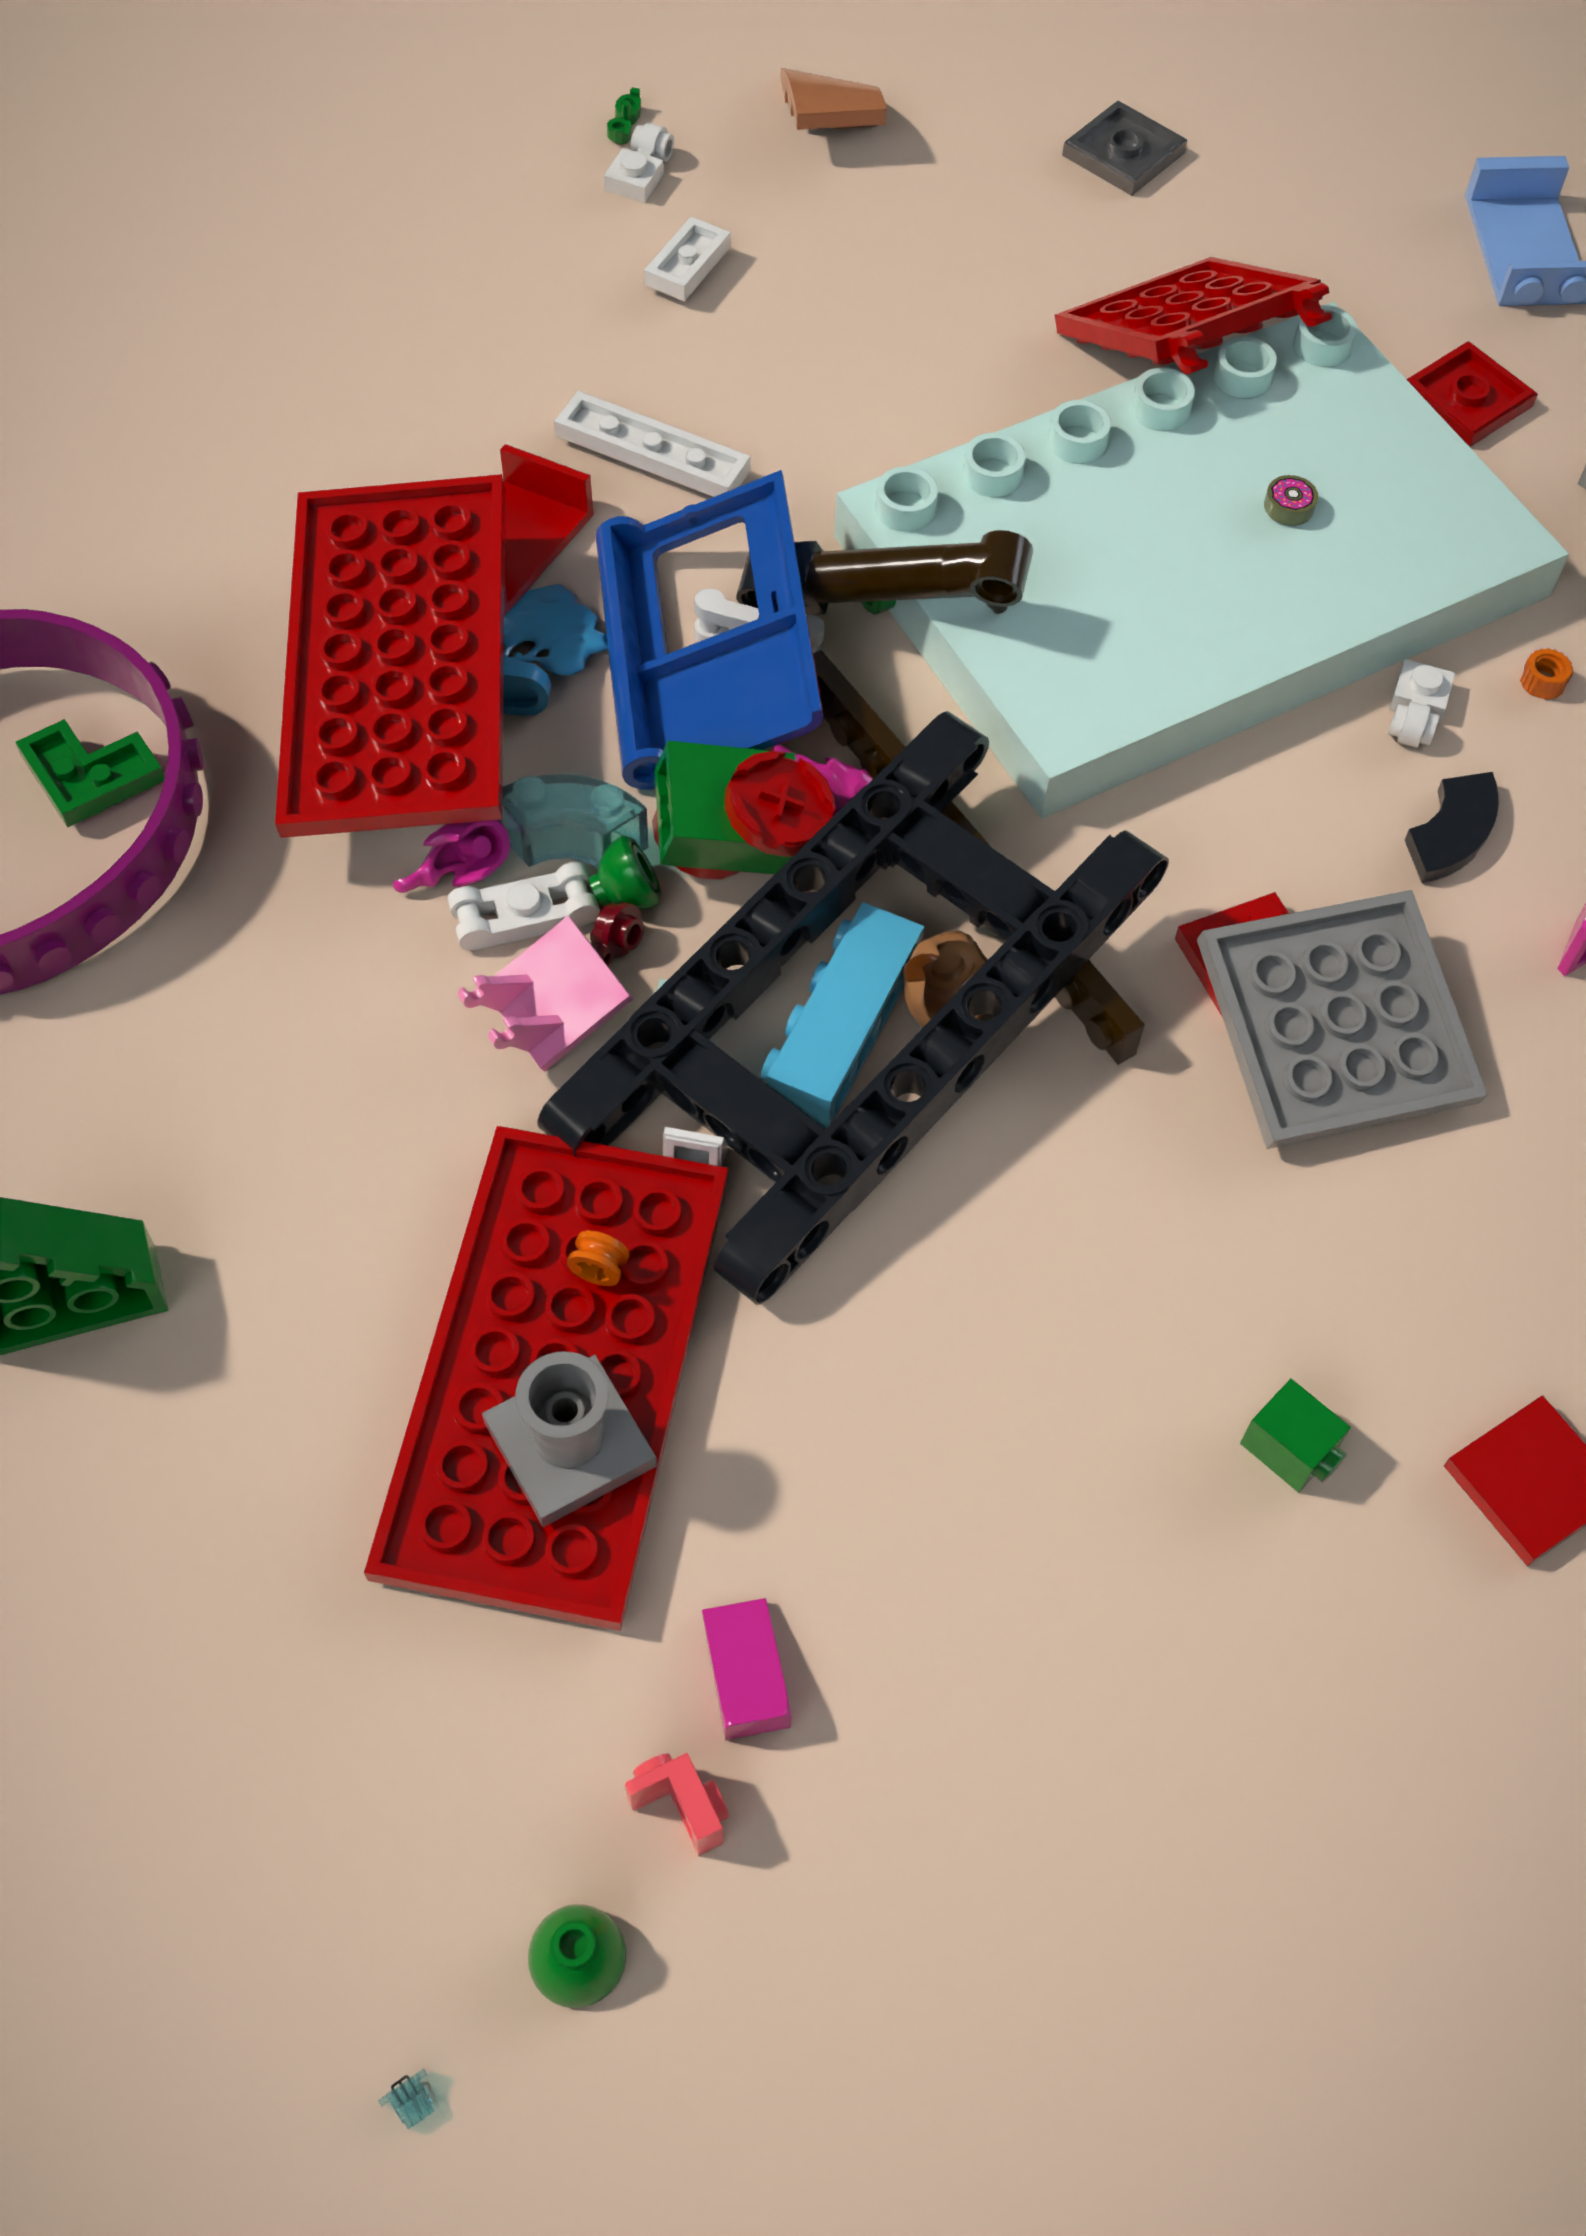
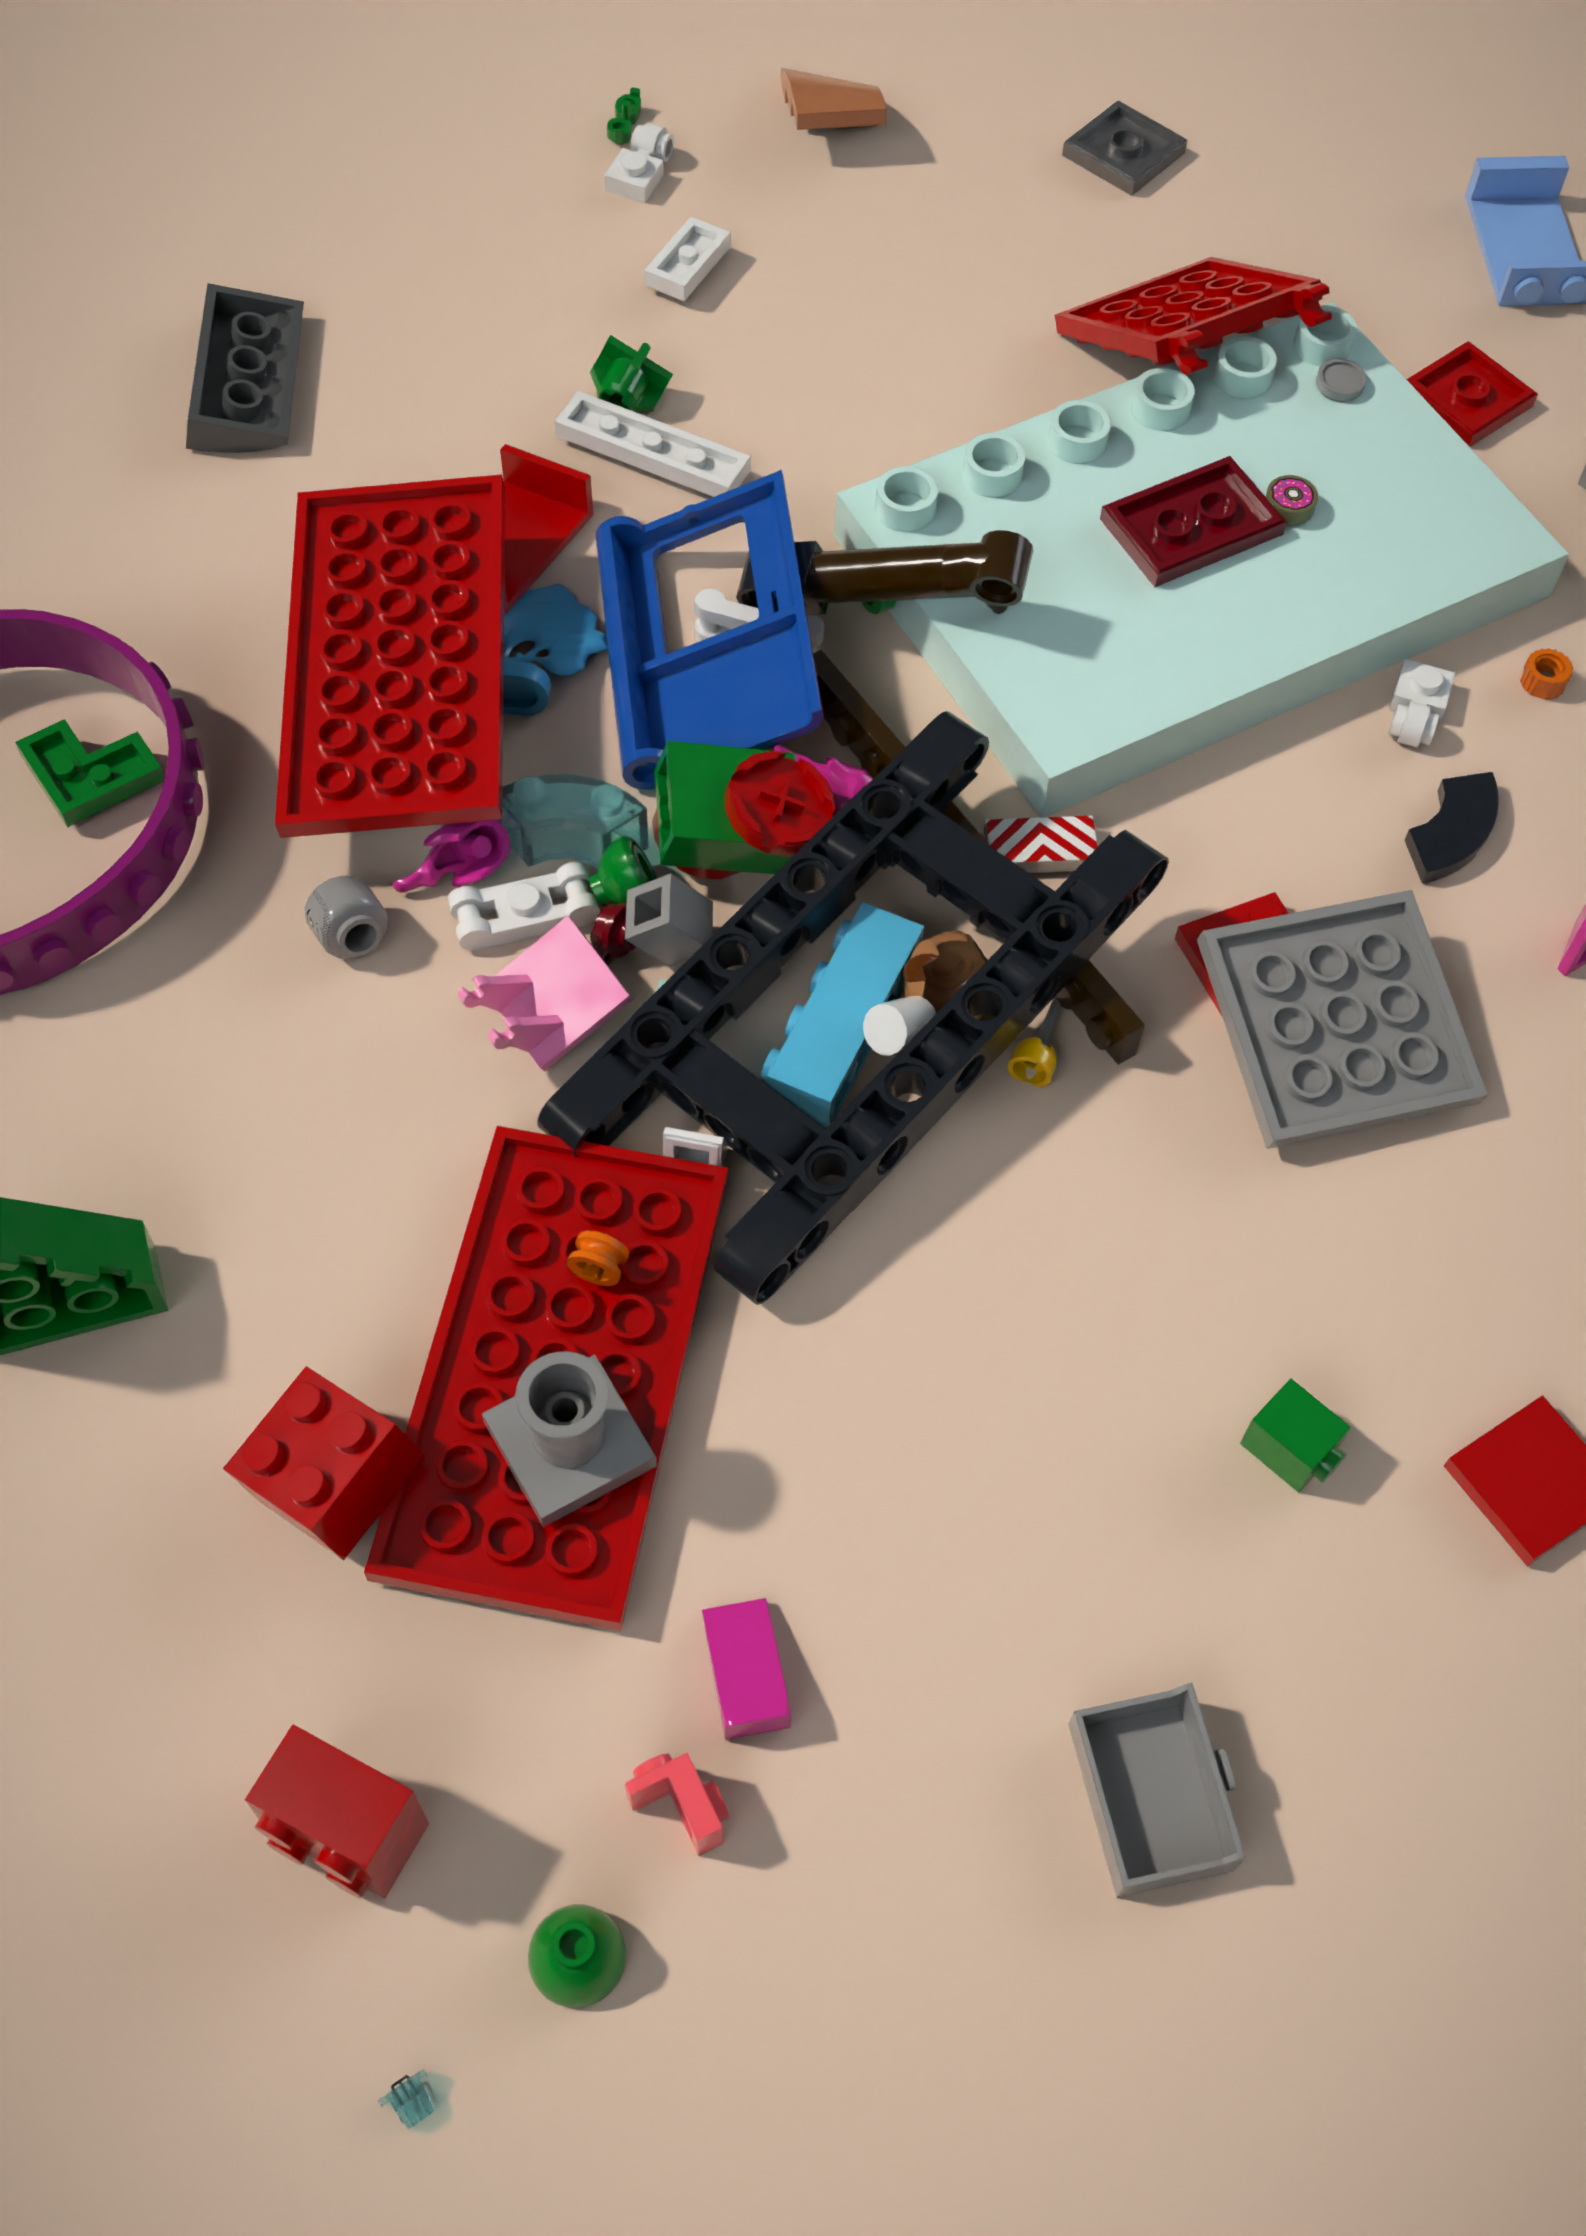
none -> dark grey slope [186,283,304,453]
none -> red brick [223,1366,425,1561]
none -> red brick [245,1724,429,1899]
none -> light grey head [305,875,388,959]
none -> green piece [590,335,673,413]
none -> light grey brick [625,873,713,967]
none -> white piece [863,996,936,1056]
none -> tile [984,815,1098,873]
none -> yellow hinge [1007,997,1062,1087]
none -> light grey container [1068,1683,1246,1898]
none -> dark red tile [1100,456,1287,587]
none -> light grey piece [1316,358,1367,402]

